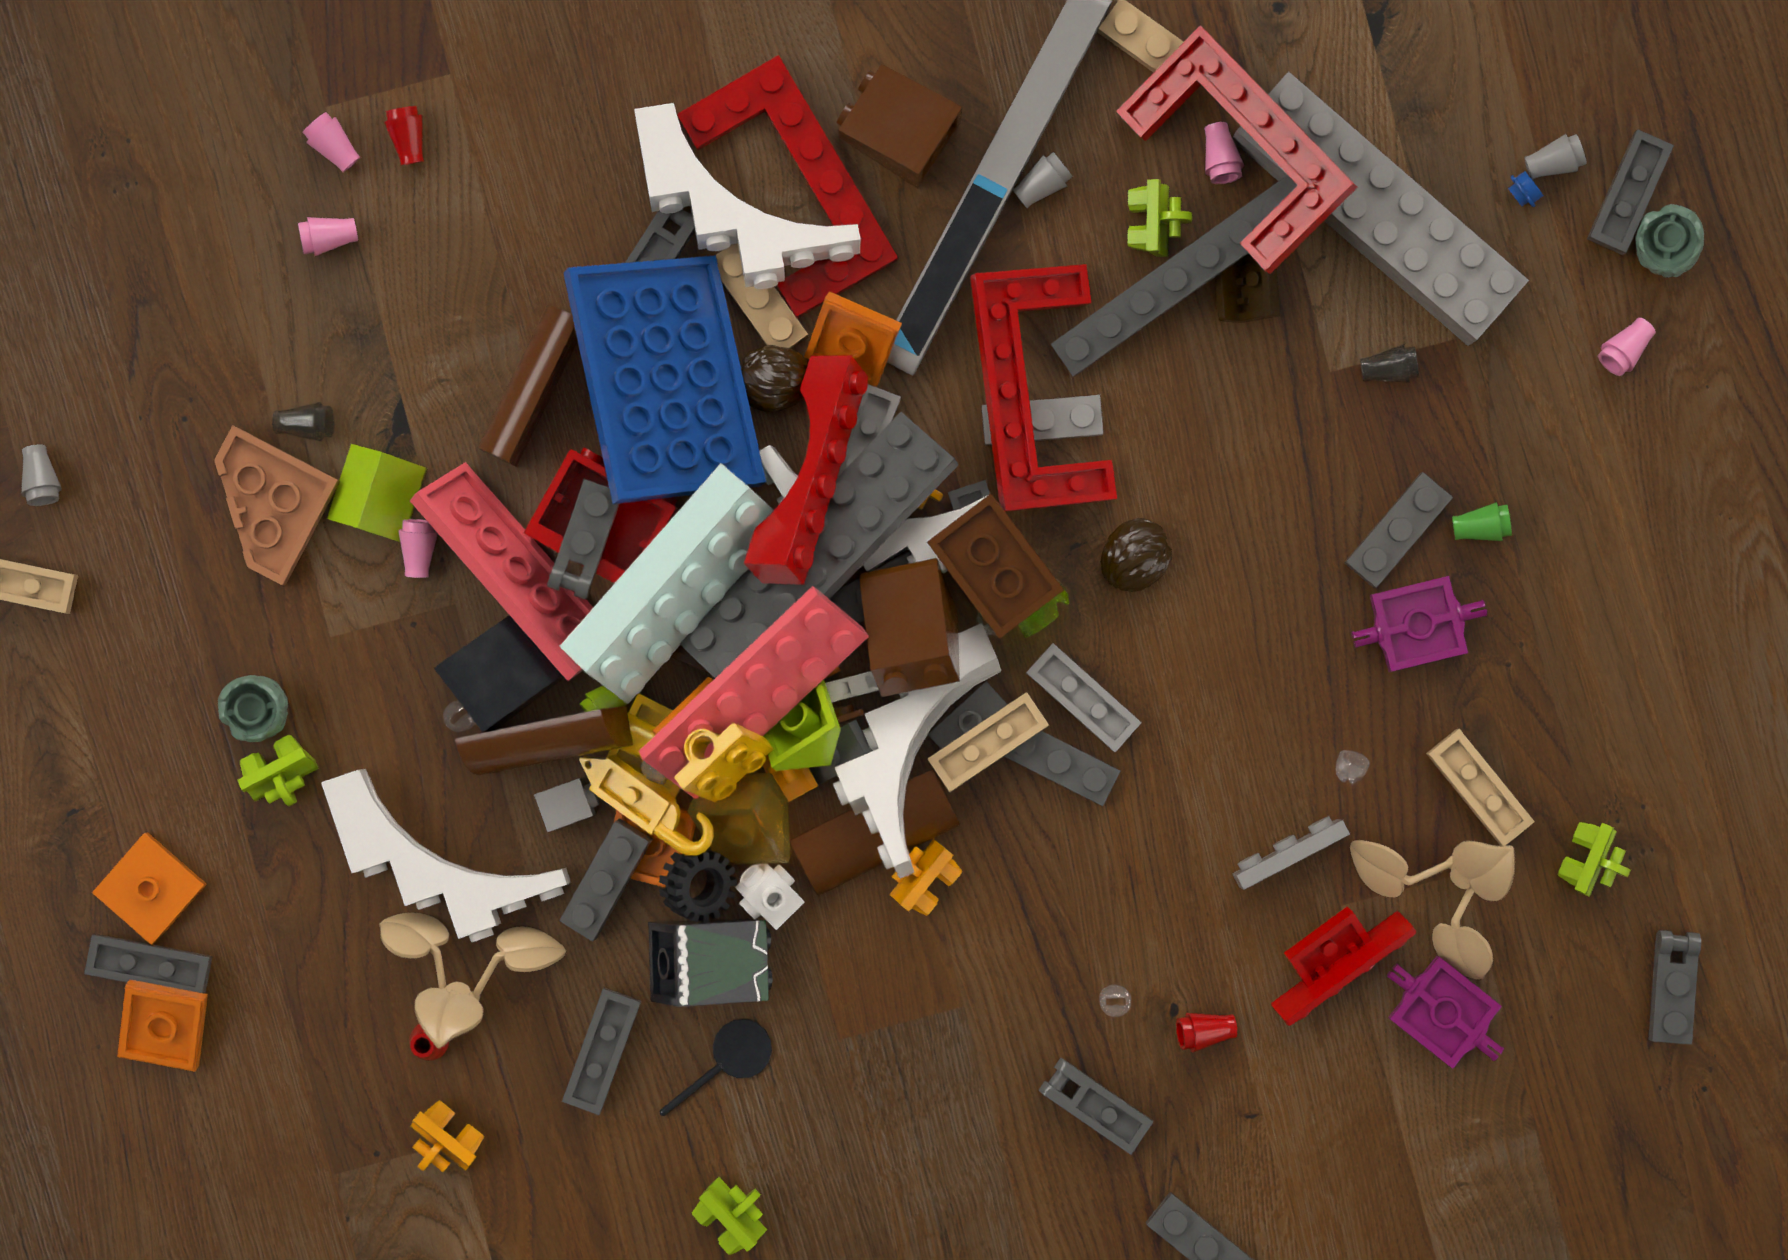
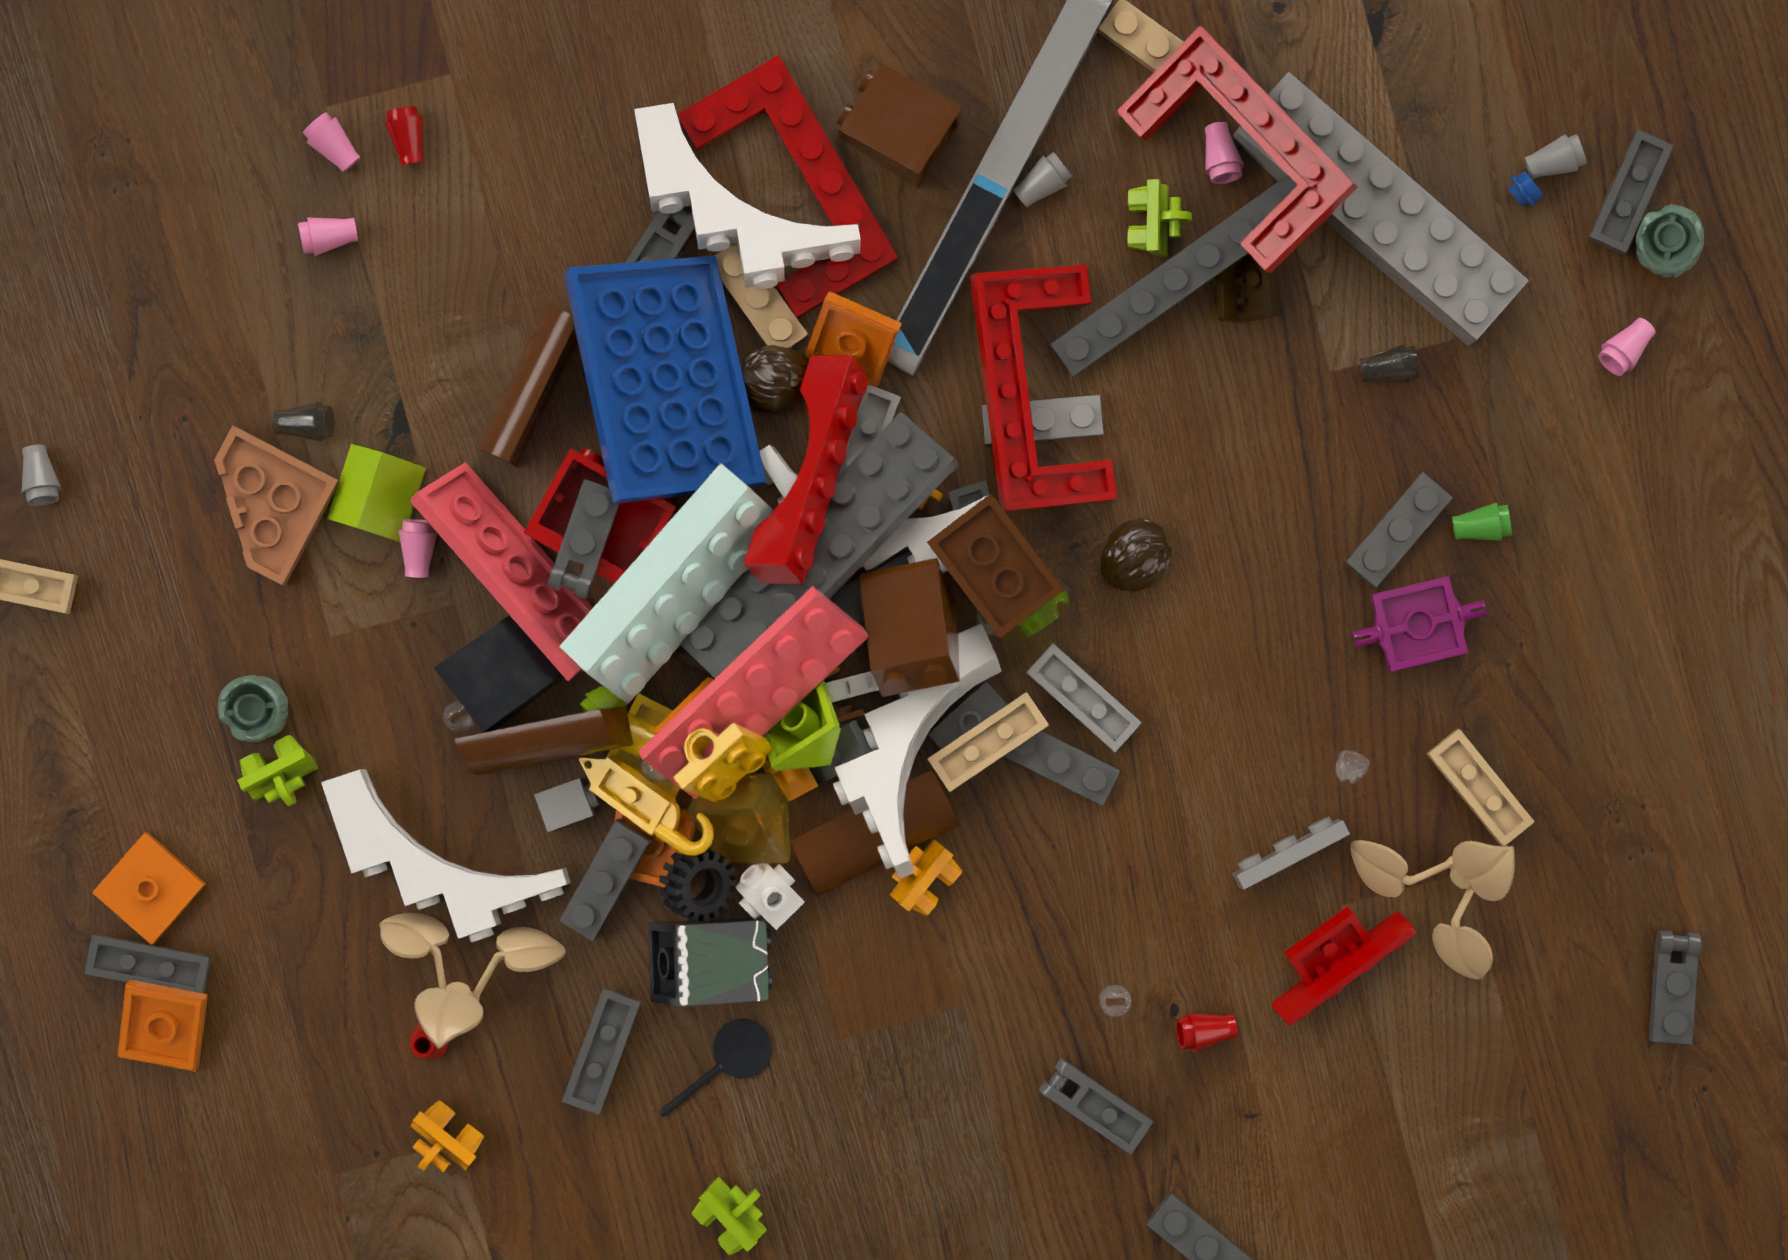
magenta plate [1387,956,1504,1069] -> none
lime hips [1558,822,1631,897] -> none

